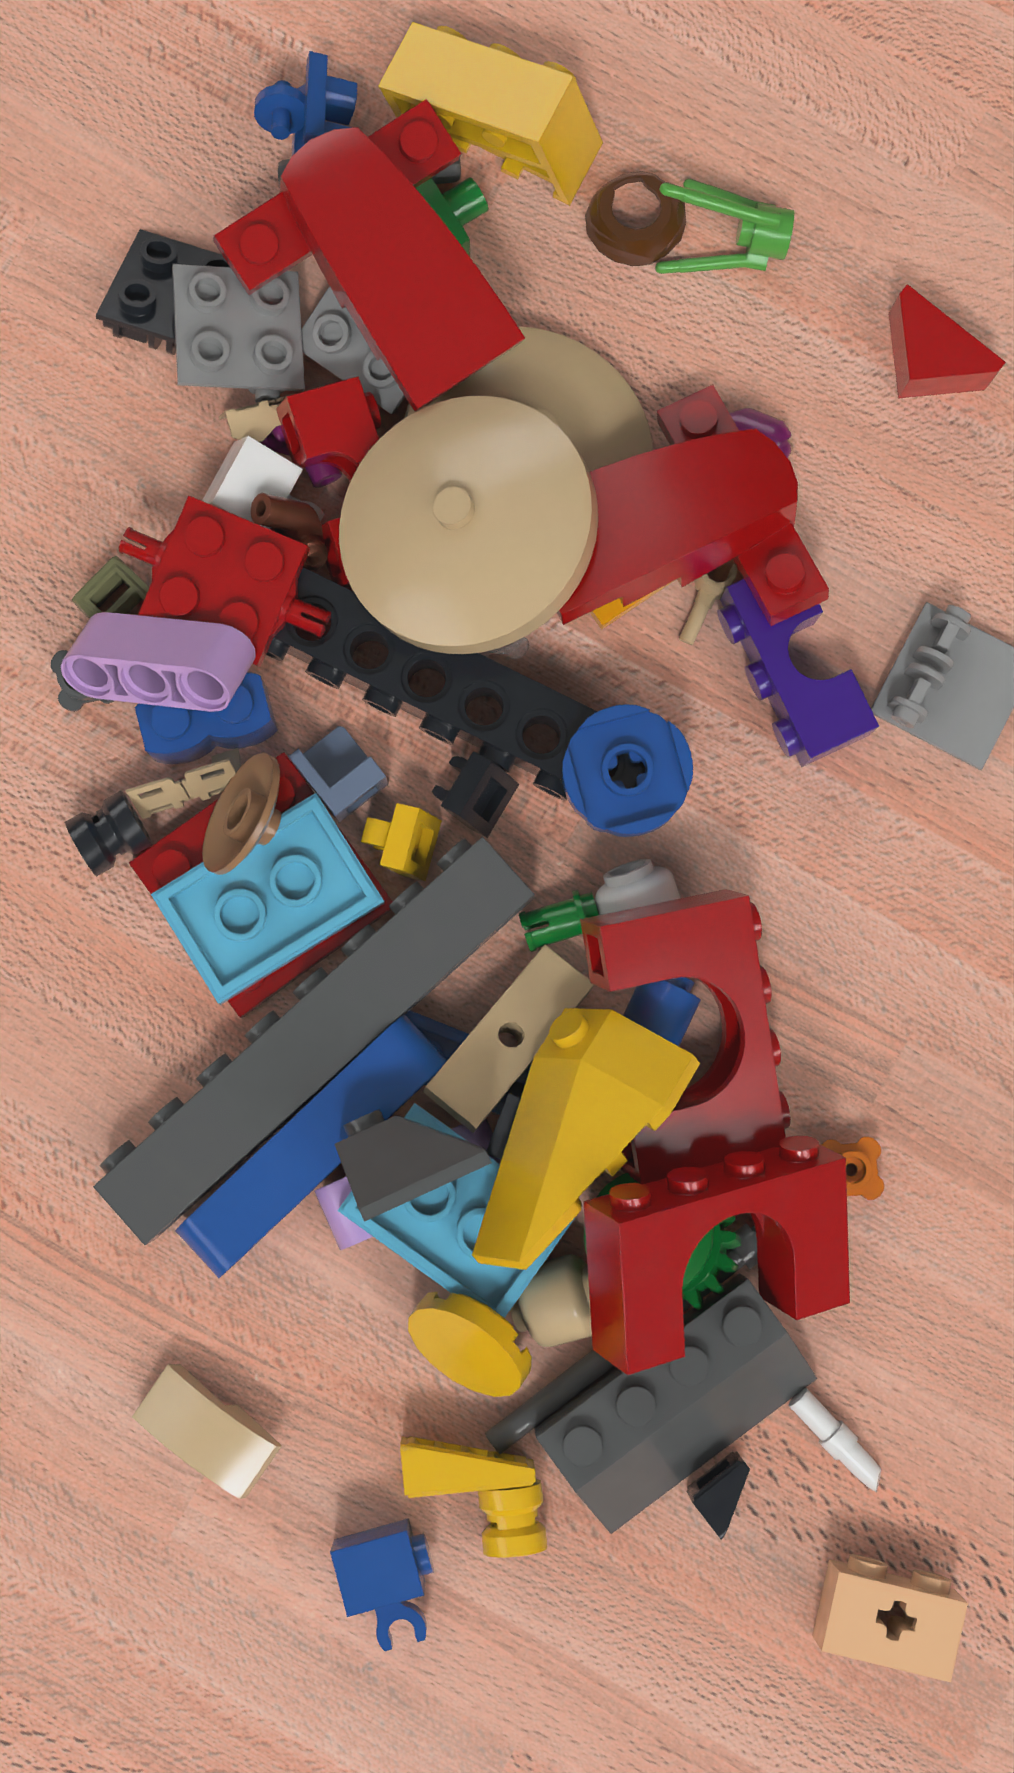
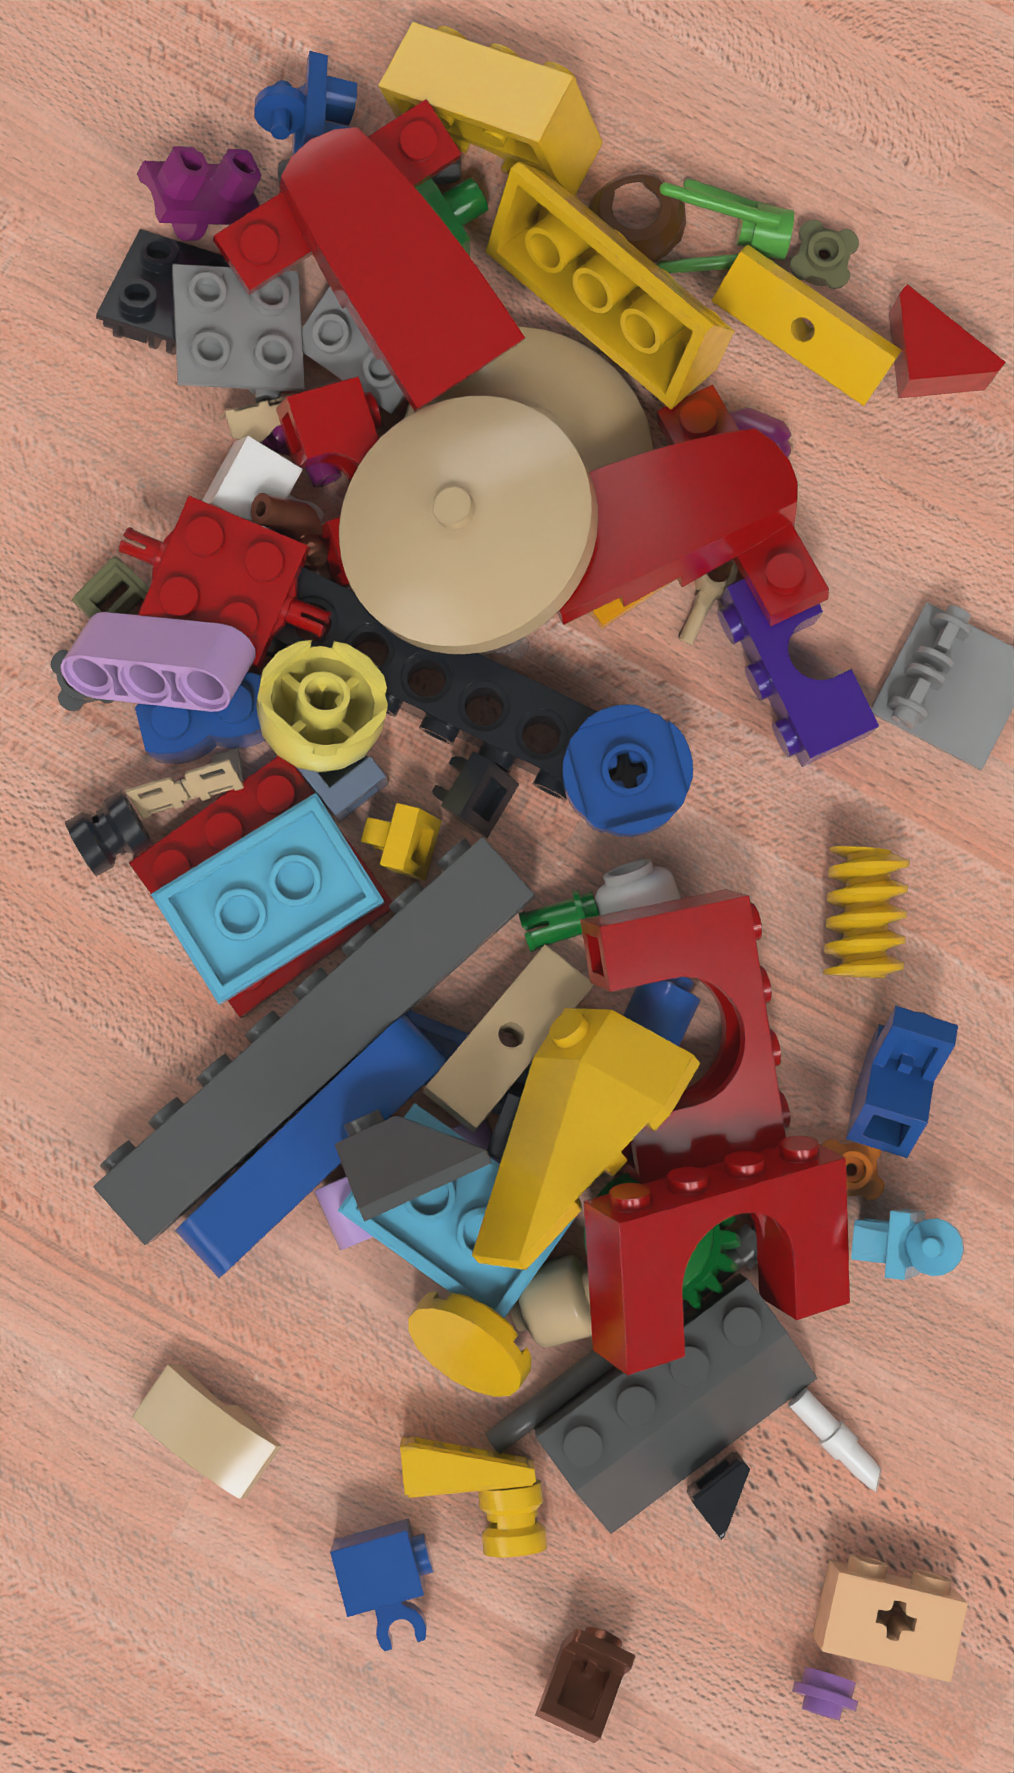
medium nougat dish [202,752,281,875] -> none
none -> magenta hips [137,146,262,241]
none -> light yellow cylinder [256,640,388,773]
none -> yellow slope [485,162,735,410]
none -> copper bracket [535,1627,636,1743]
none -> yellow tile [711,244,902,406]
none -> olive plate [790,220,859,289]
none -> medium lavender plate [792,1667,858,1721]
none -> yellow piece [823,846,910,979]
none -> blue brick [846,1005,958,1158]
none -> medium azure hips [851,1209,964,1280]

